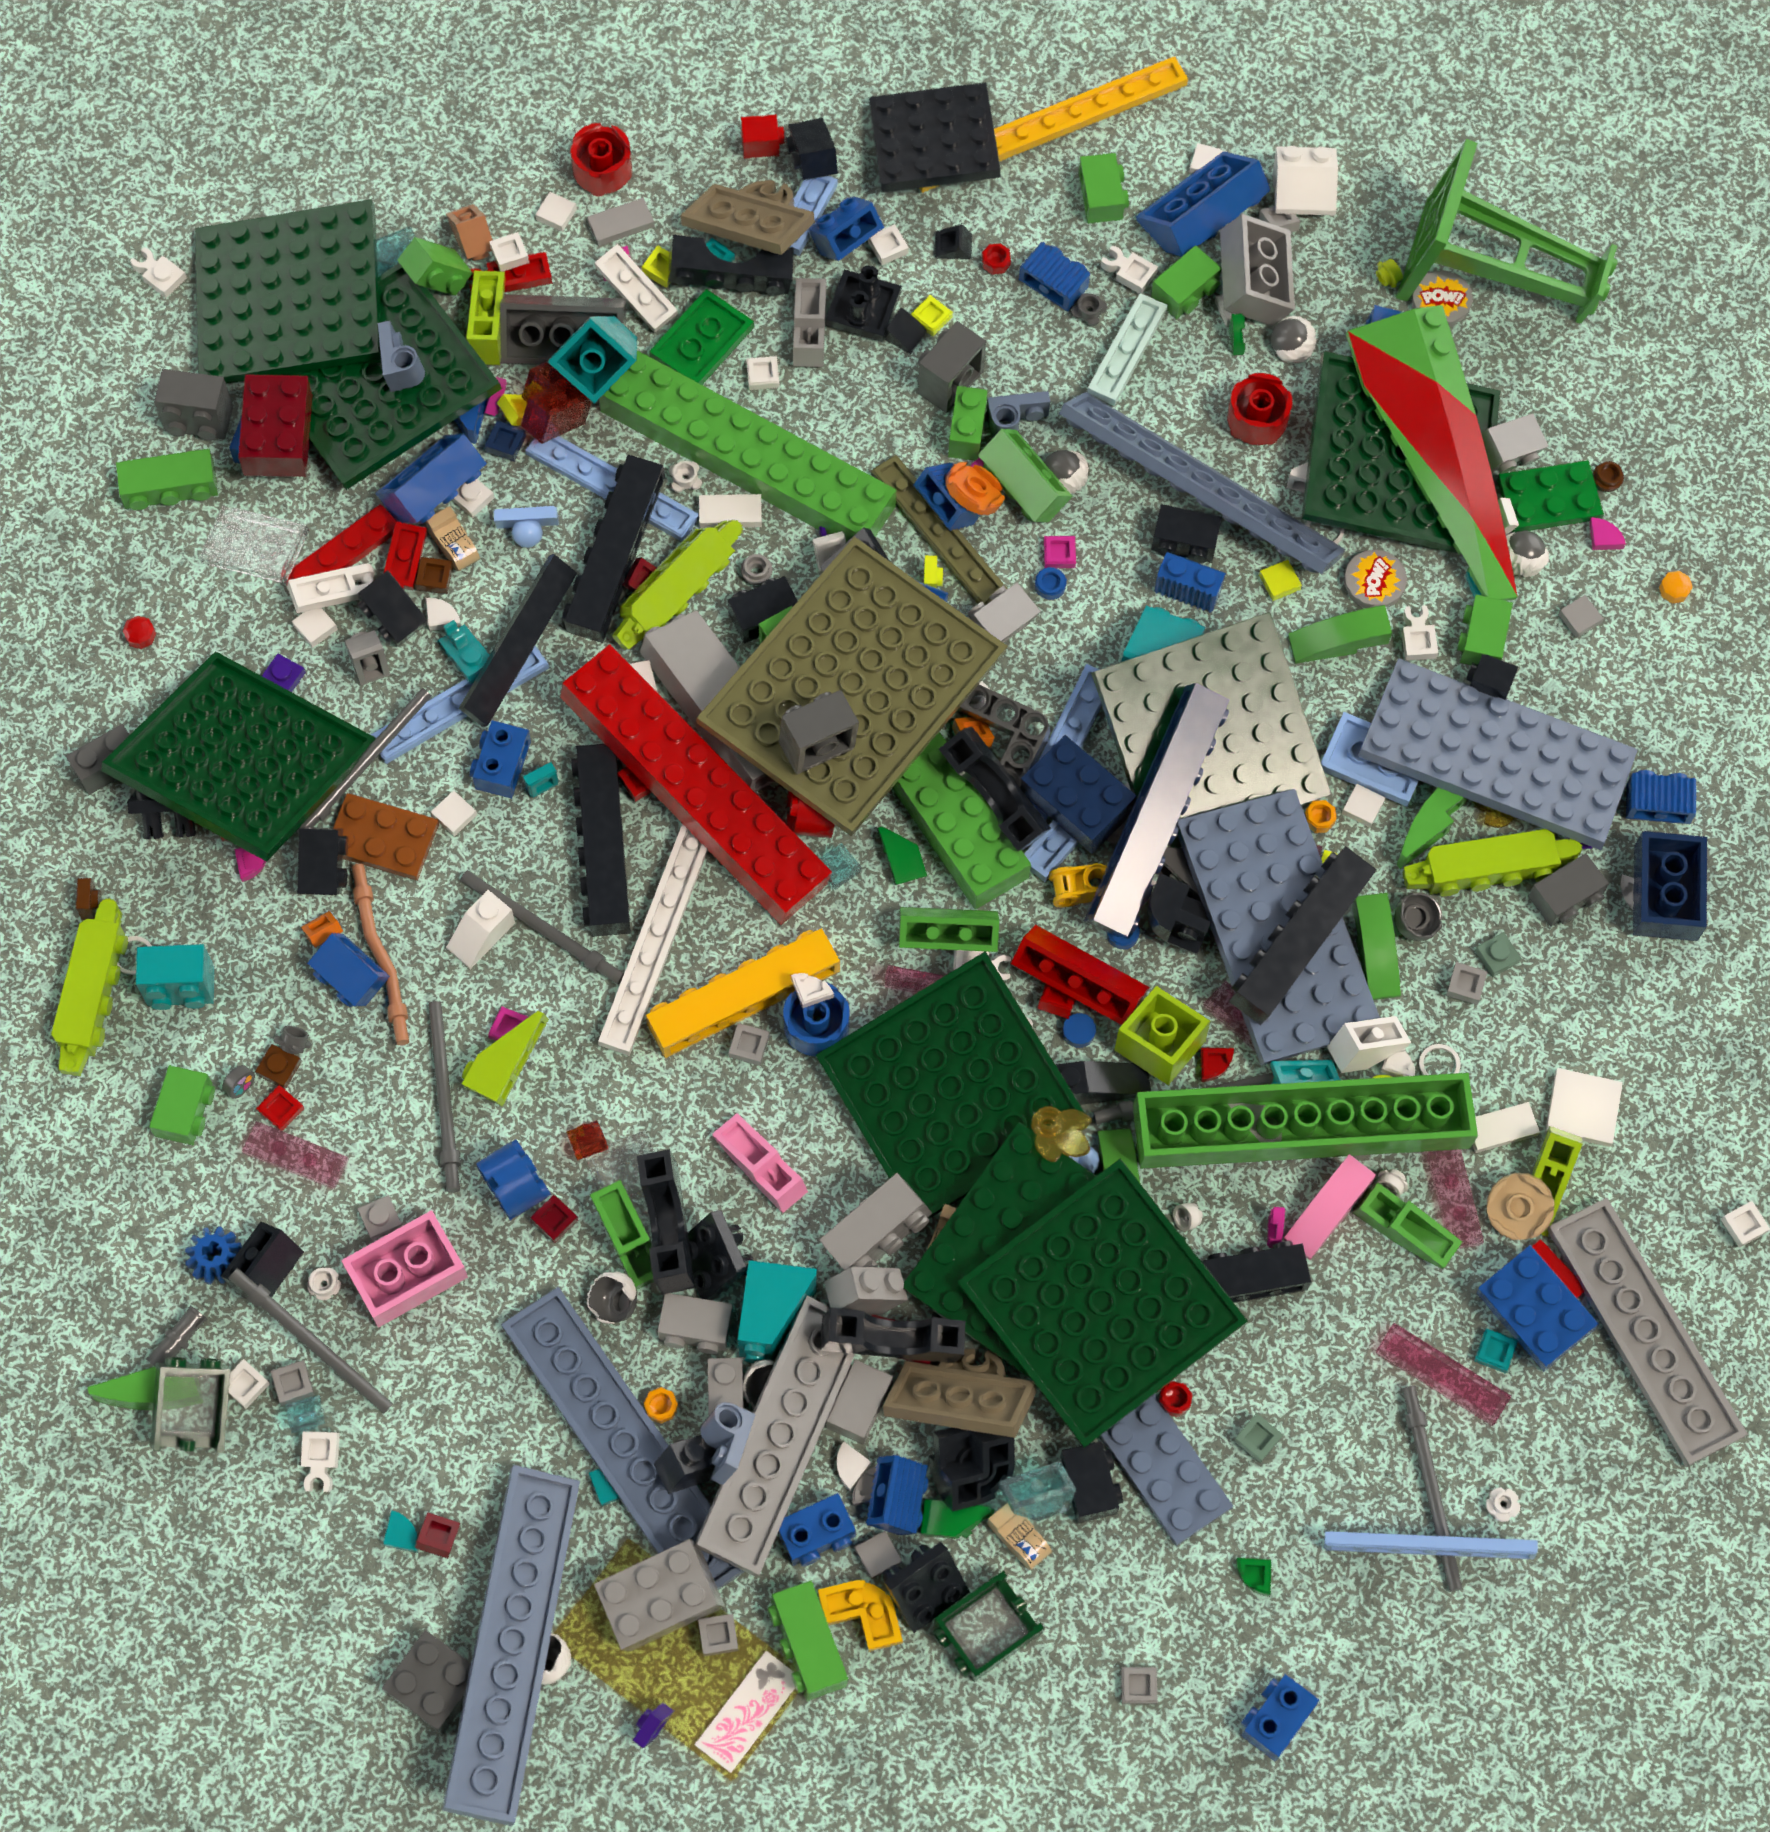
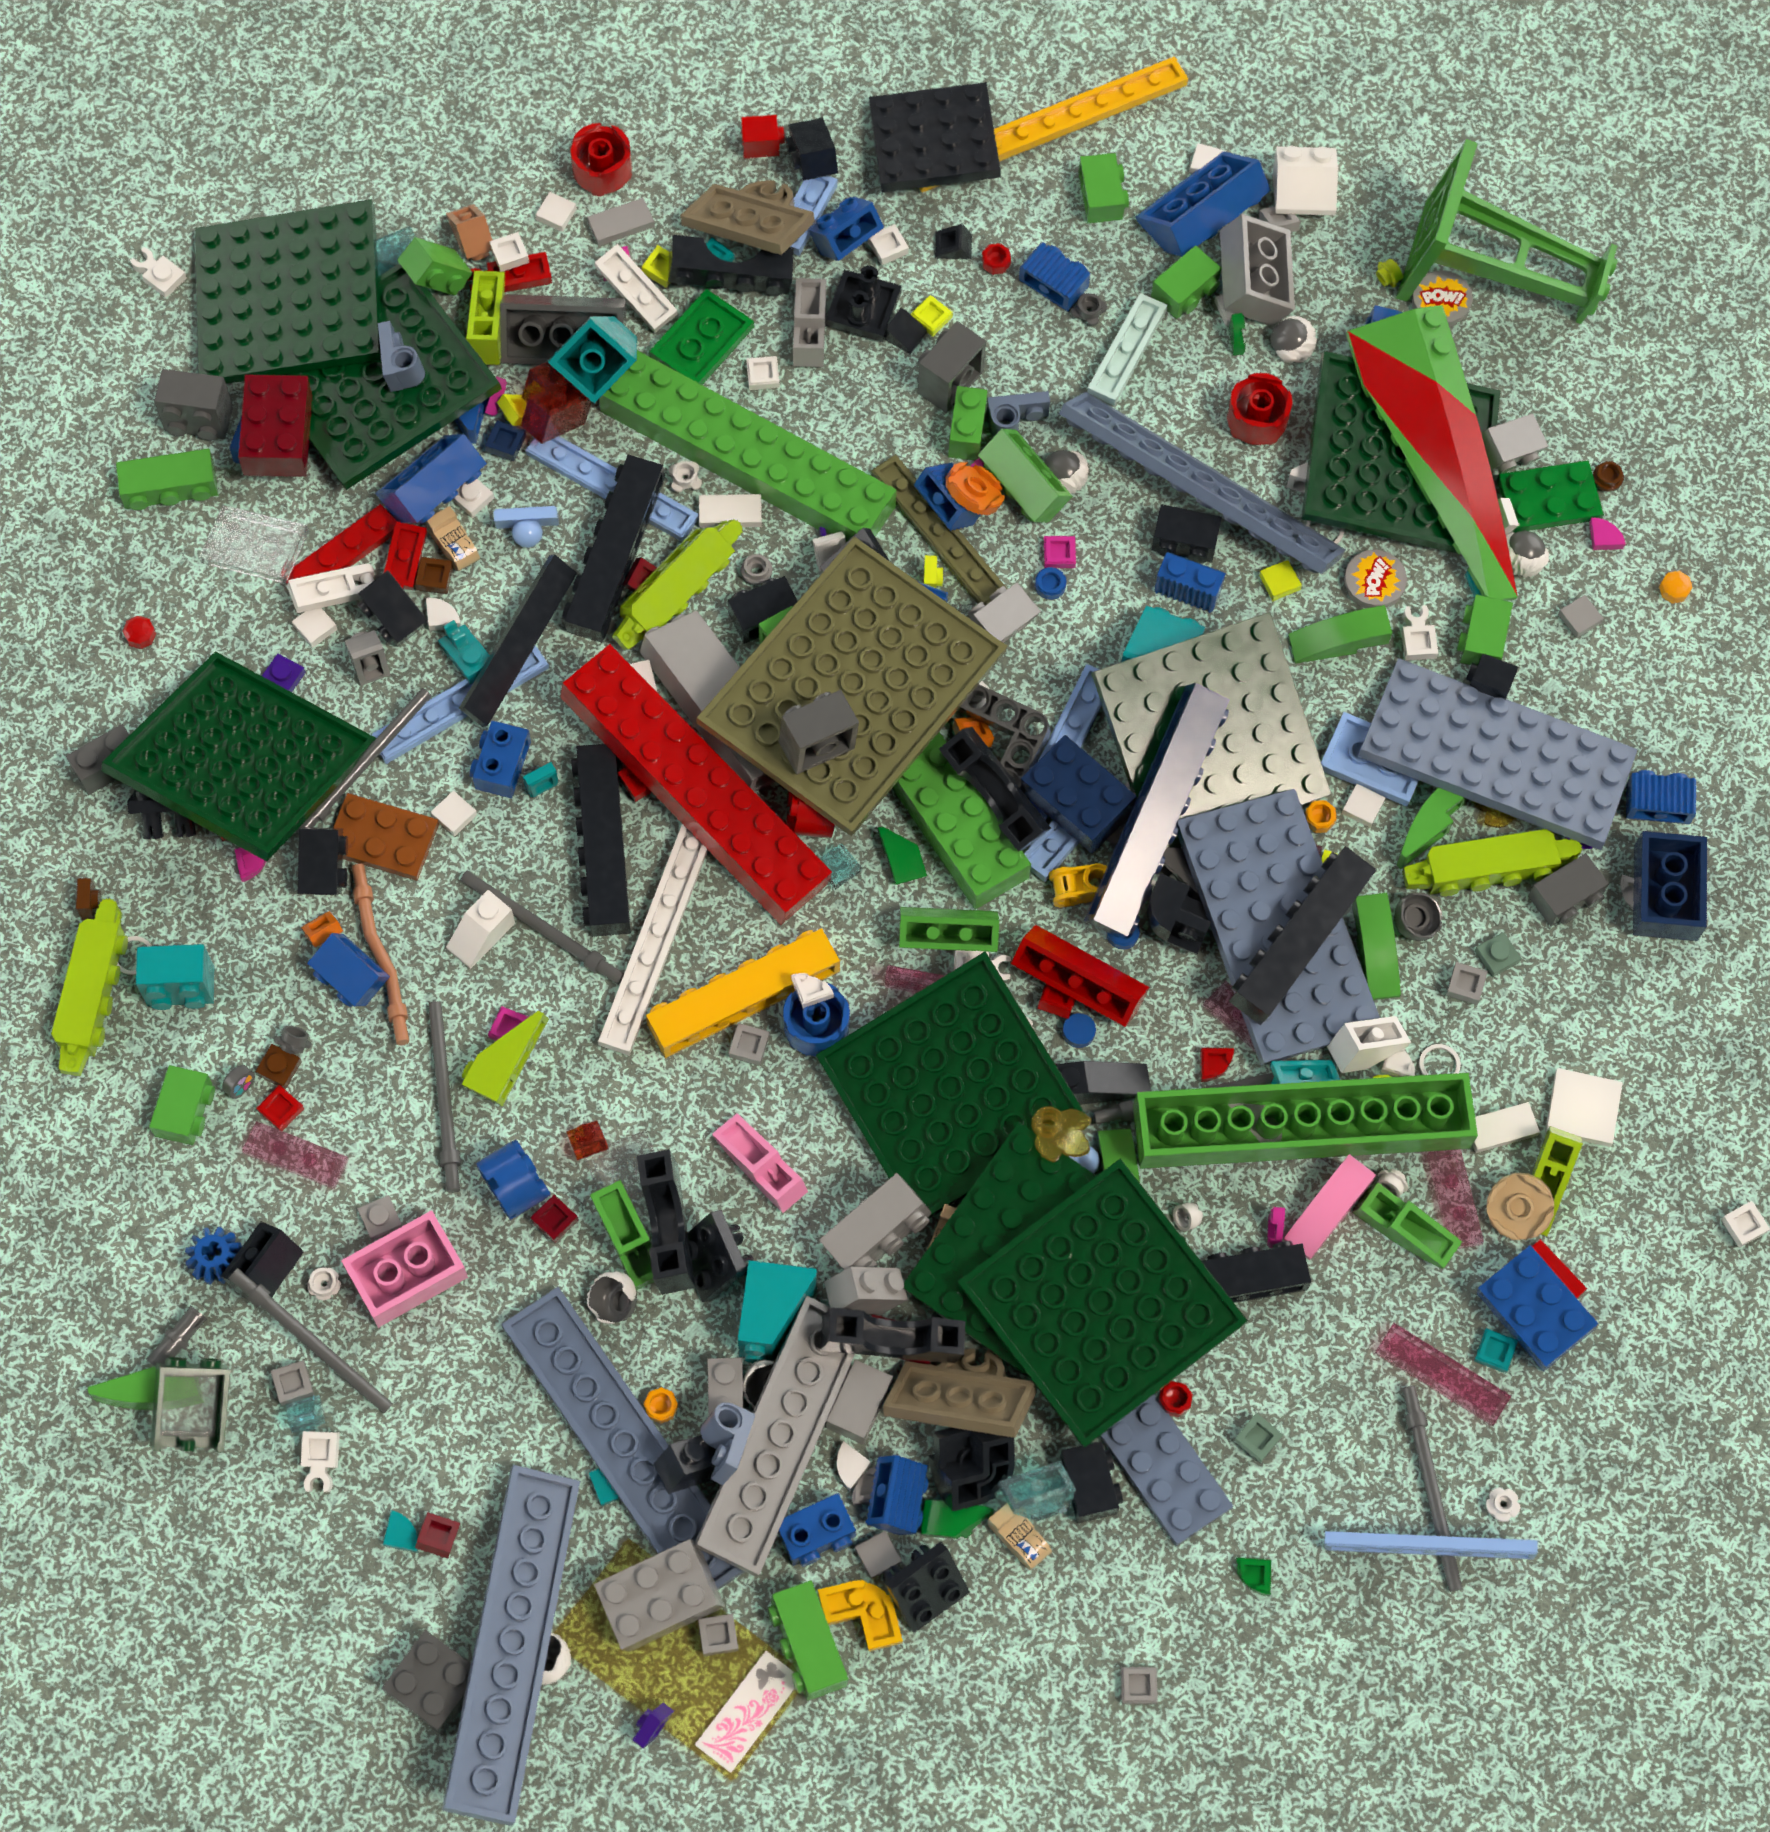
white plate [229,1359,270,1409] -> none
light grey brick [658,1293,733,1354] -> none
window [933,1570,1045,1682] -> none
white plate [1101,246,1158,294] -> none
lime brick [1114,986,1210,1086] -> none
blue brick [1241,1674,1320,1761] -> none
light grey plate [1547,1198,1748,1468] -> none

